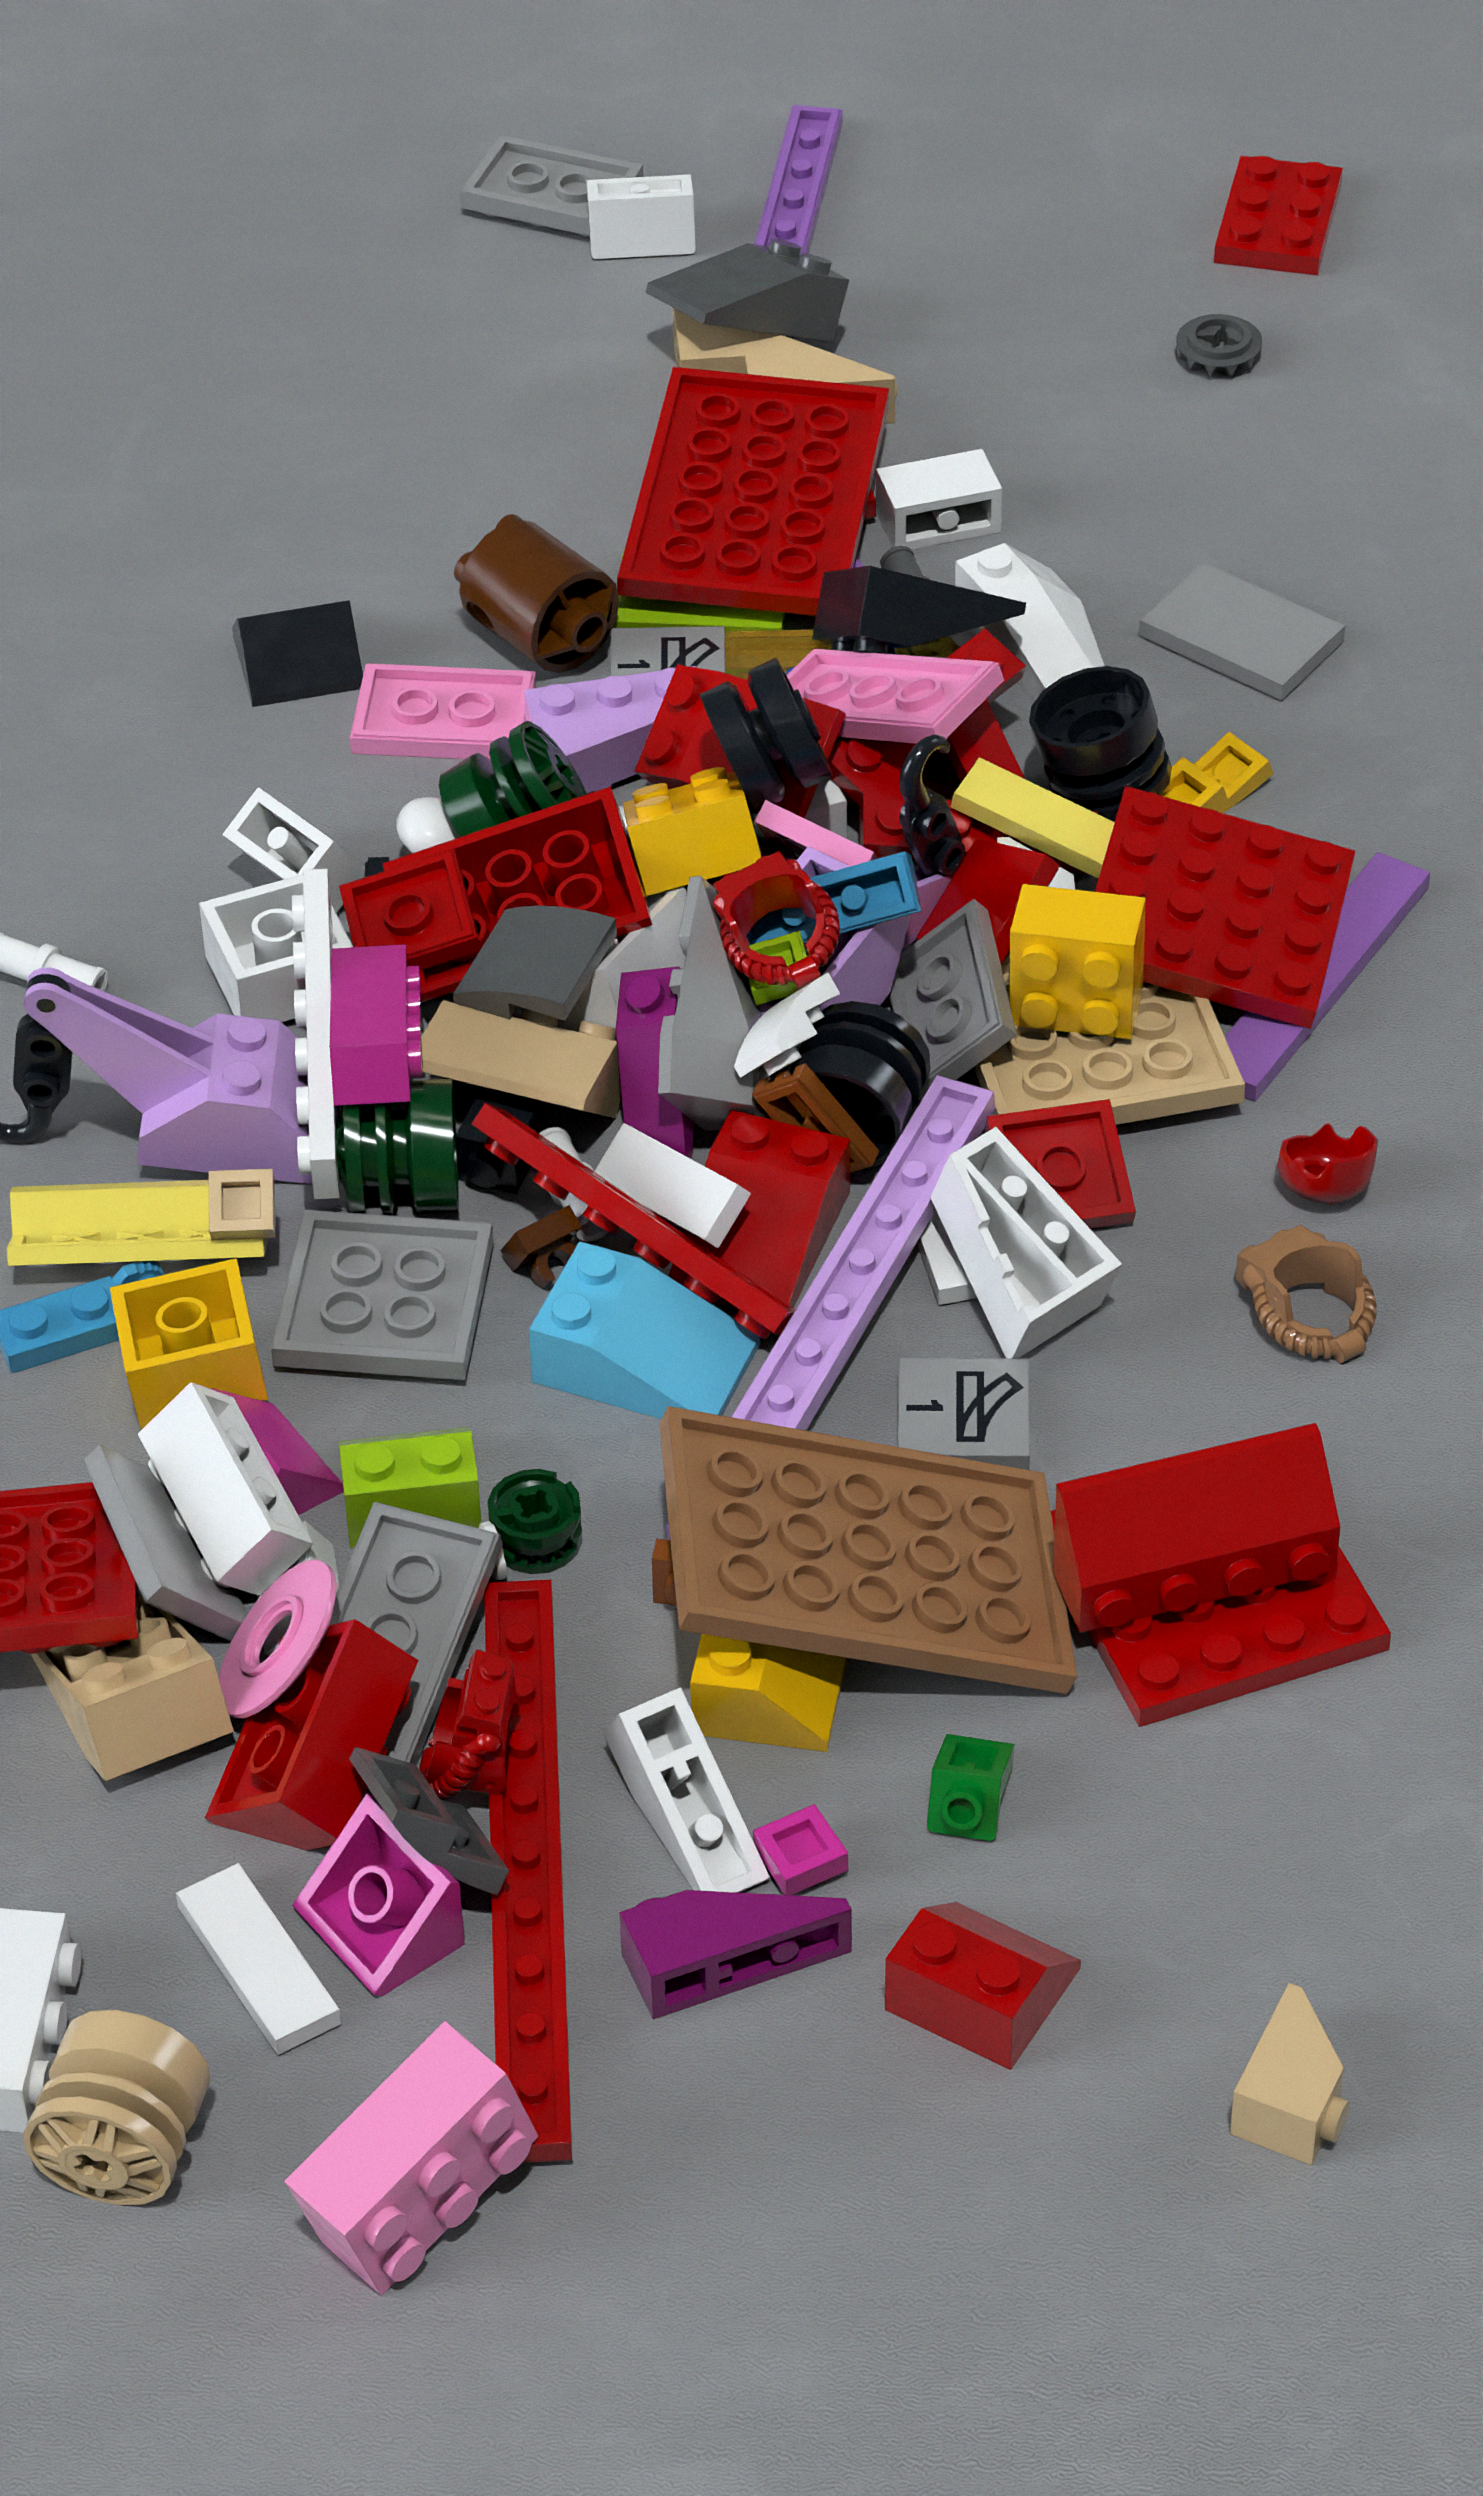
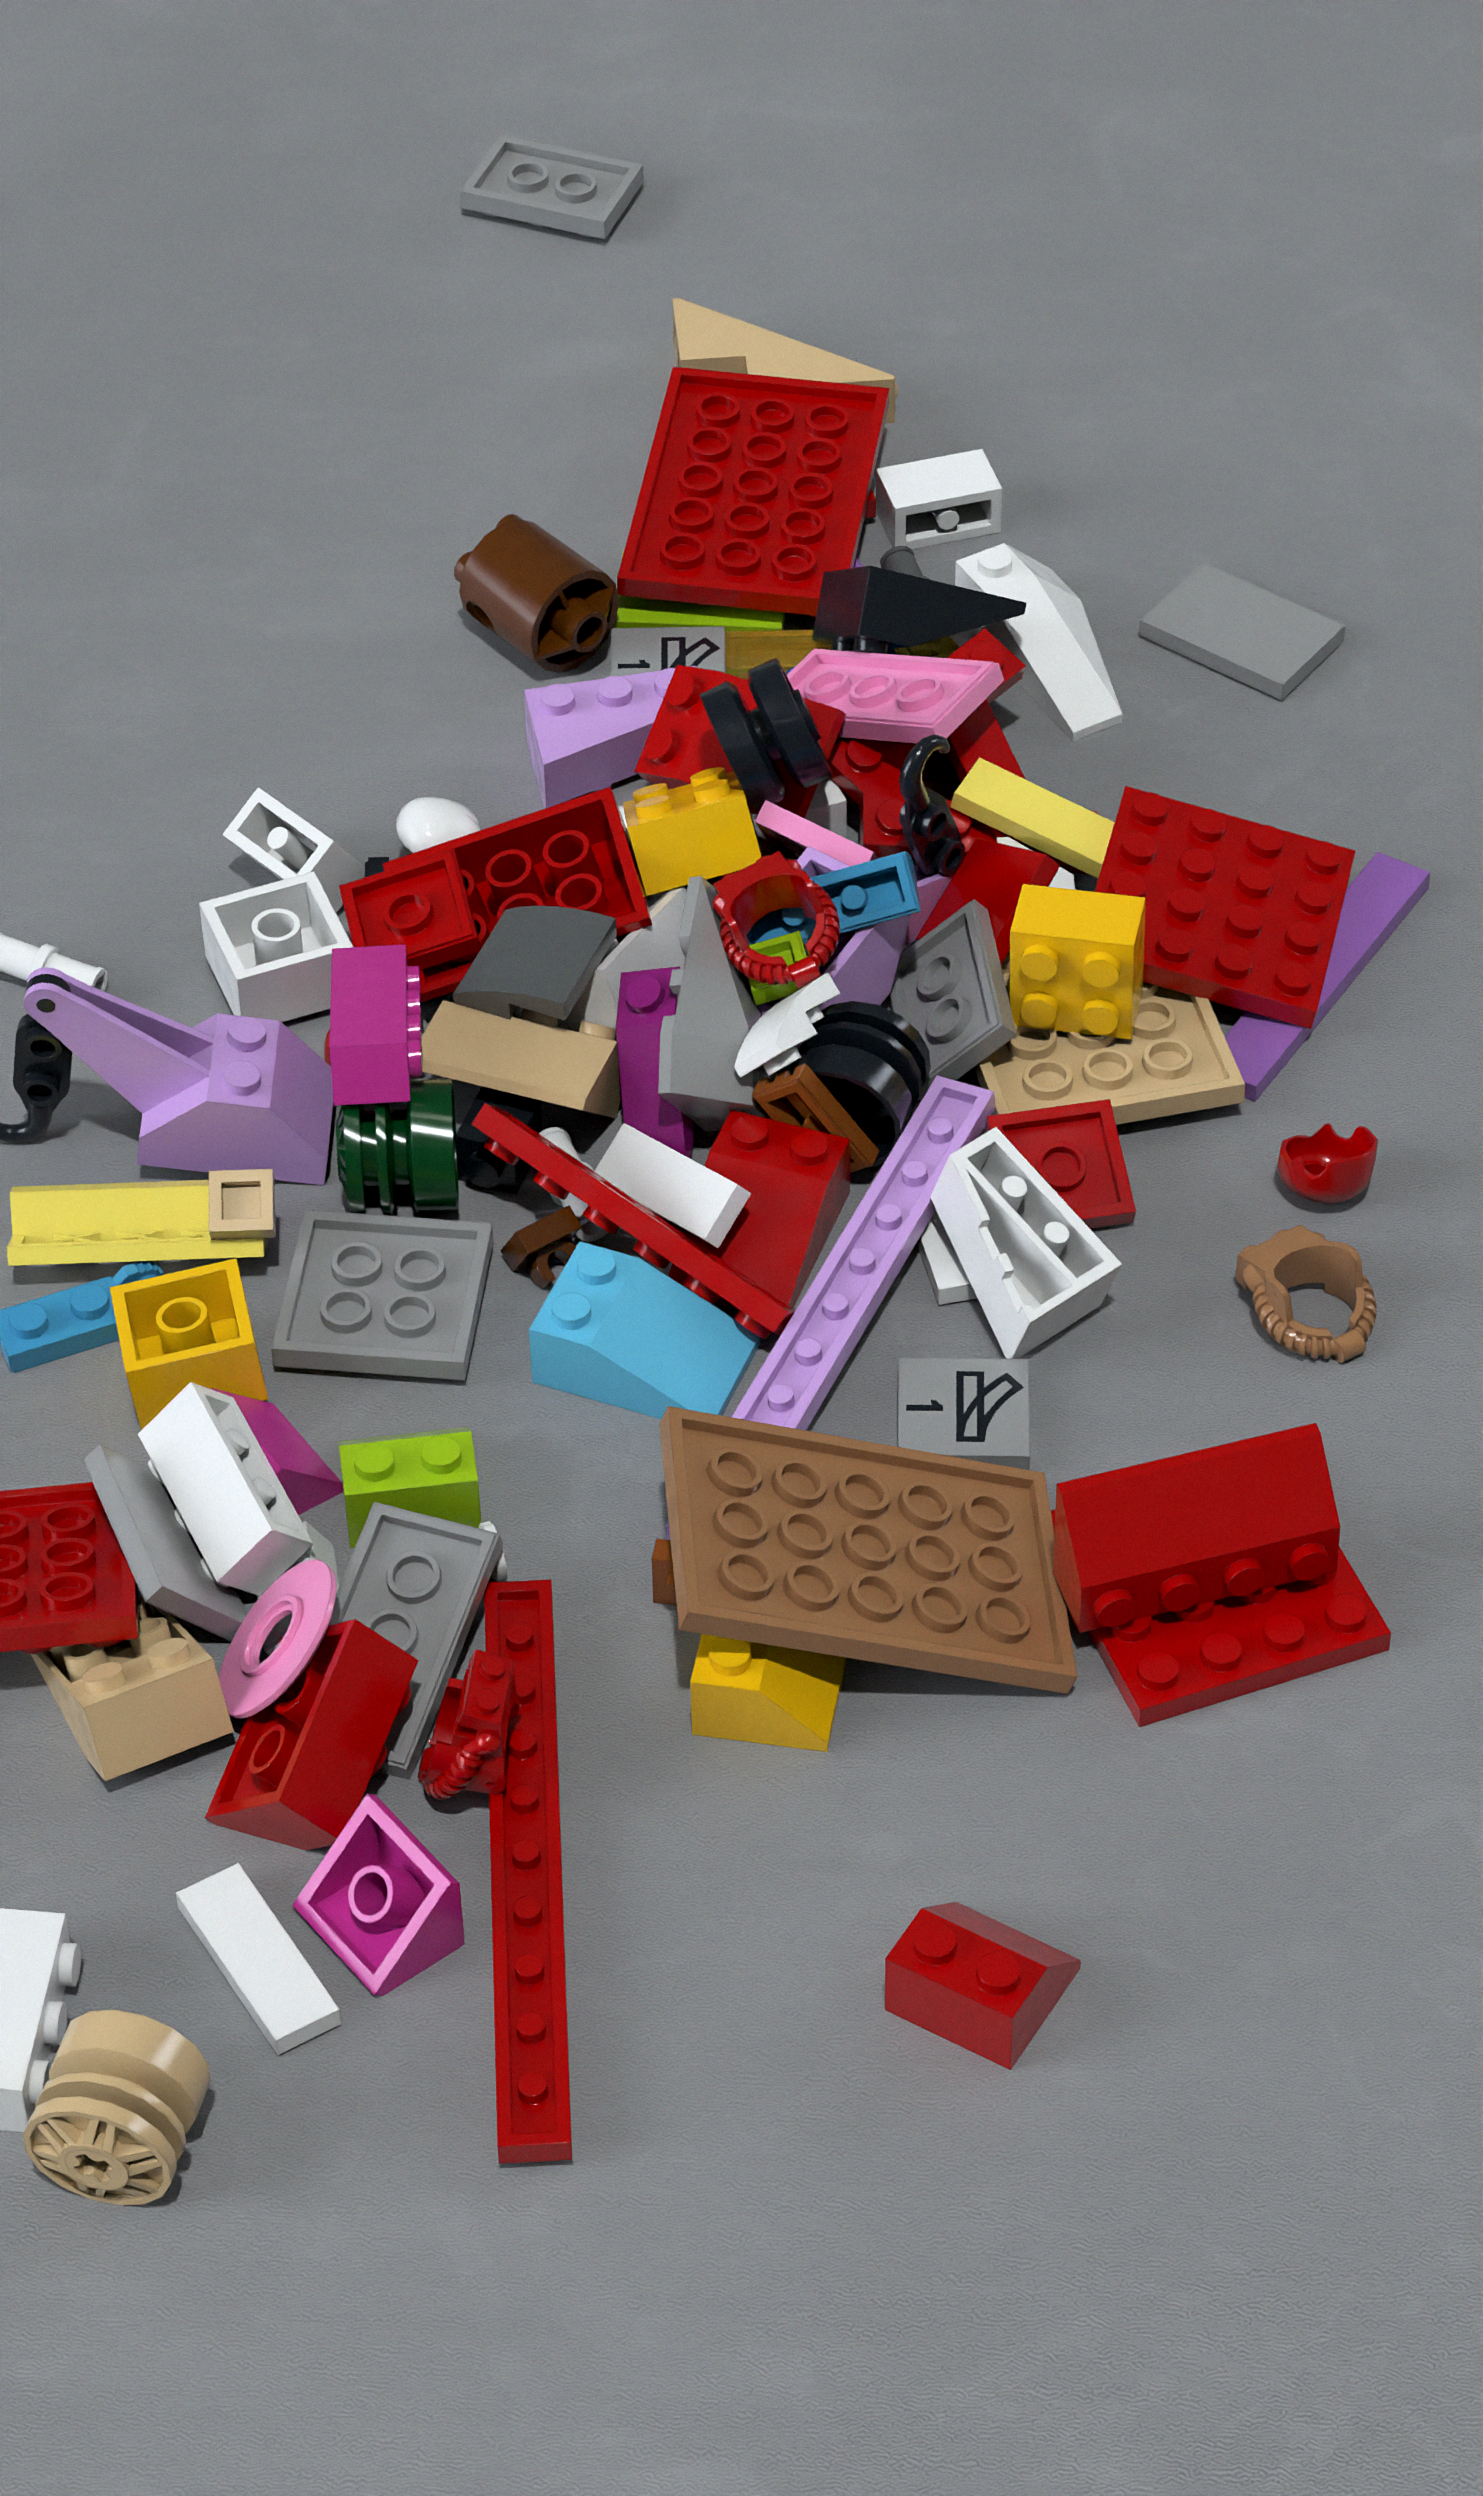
black slope [232,600,363,707] -> none
bright pink brick [284,2021,539,2296] -> none
white plate [292,868,340,1199] -> none
dark grey slope [349,1747,509,1895] -> none
bright pink tile [350,663,537,759] -> none
dark green wheel [438,721,587,837] -> none
dark green wheel [487,1469,583,1574] -> none
white panel [586,174,696,259] -> none
white slope [603,1687,770,1893] -> none
magenta slope [619,1890,852,2020] -> none
dark grey slope [645,239,850,342] -> none
dark pink plate [753,1804,848,1895] -> none
medium lavender tile [754,105,843,255] -> none
green bracket [927,1734,1015,1841] -> none
black wheel [1029,666,1172,821] -> none
yellow slope [1161,732,1274,813] -> none
dark grey gear [1176,314,1262,376] -> none
red plate [1214,156,1343,276] -> none
tan slope [1230,1983,1350,2165] -> none

